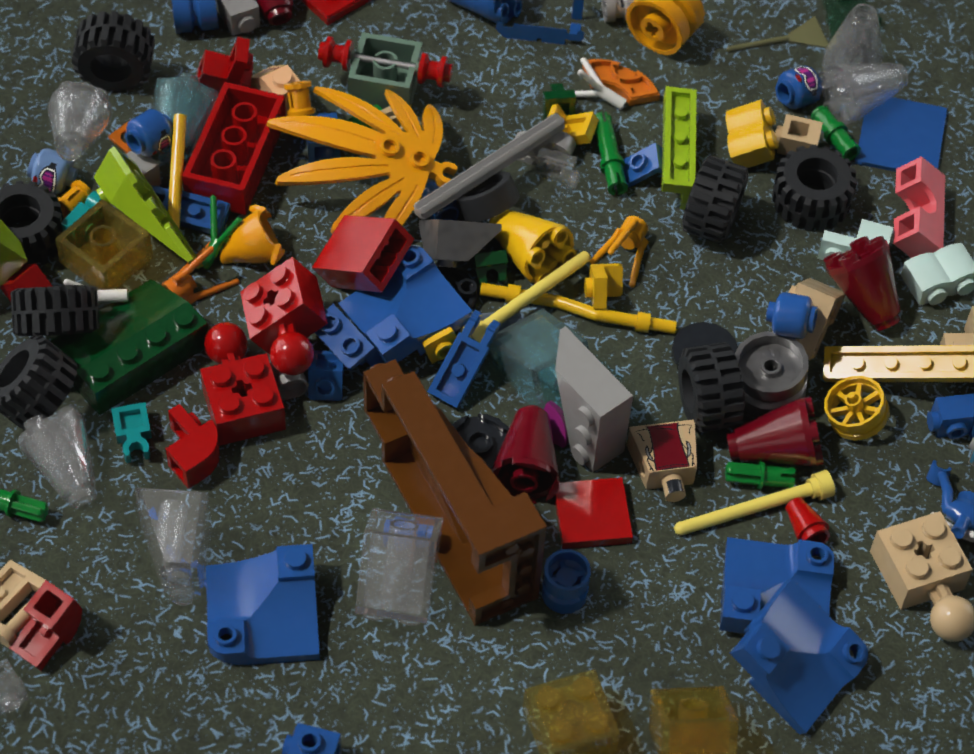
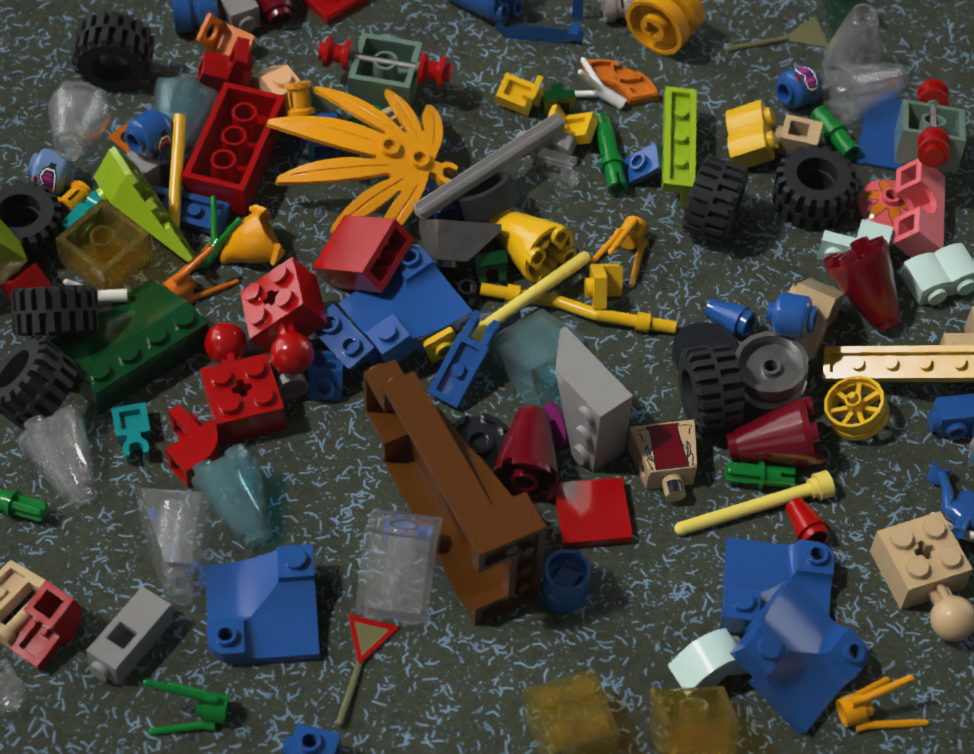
none -> light grey brick [86,586,174,685]
none -> green plant [143,679,230,736]
none -> clear light blue cone [191,444,272,548]
none -> orange bracket [196,13,256,56]
none -> olive piece [336,614,400,726]
none -> yellow bracket [494,72,545,116]
none -> light aqua brick [668,628,748,695]
none -> blue cone [705,299,757,337]
none -> light orange plant [836,674,929,733]
none -> coral dish [857,179,909,230]
none -> sand green brick [894,79,966,174]

